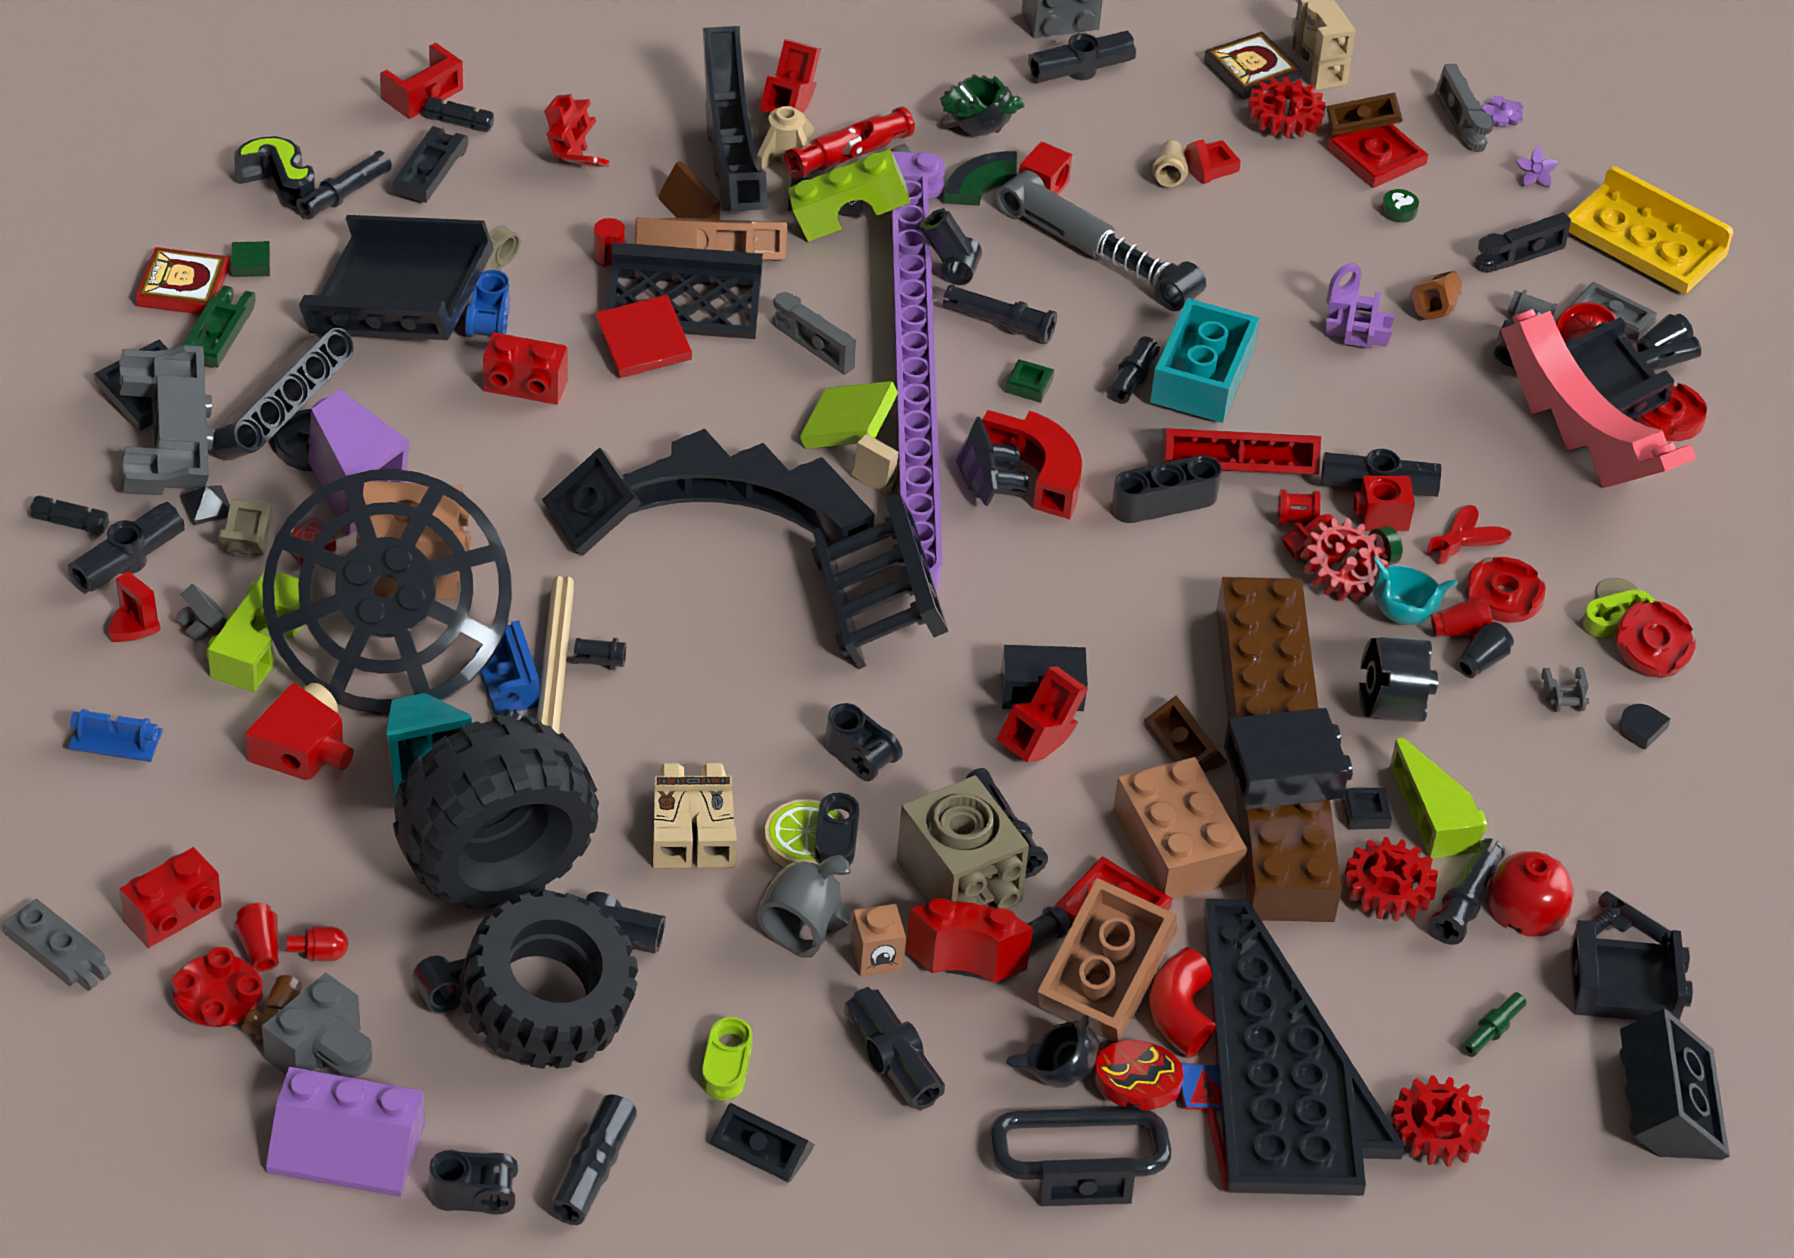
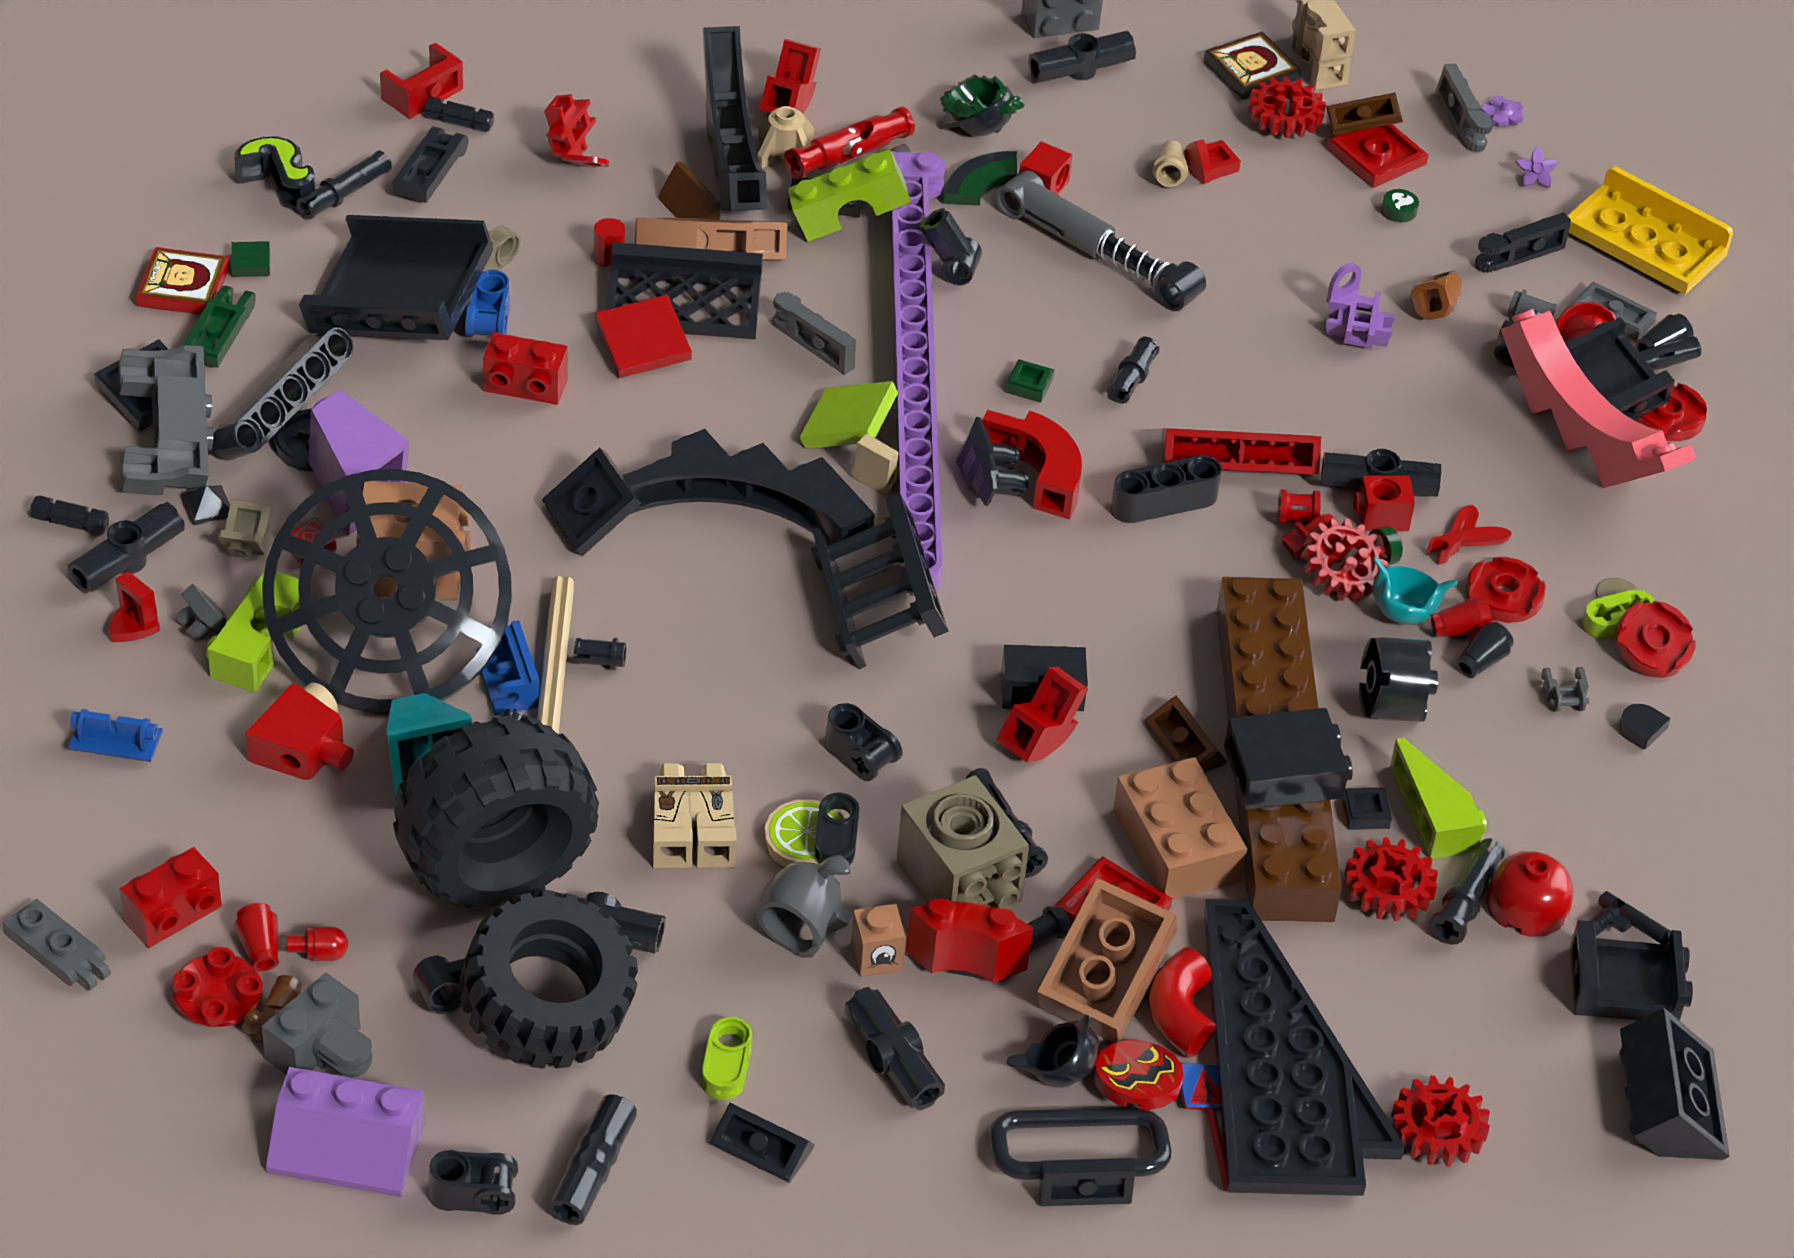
black pin [943,284,1057,344] -> none
teal brick [1150,298,1260,423] -> none
dark green bar [1461,992,1527,1057] -> none

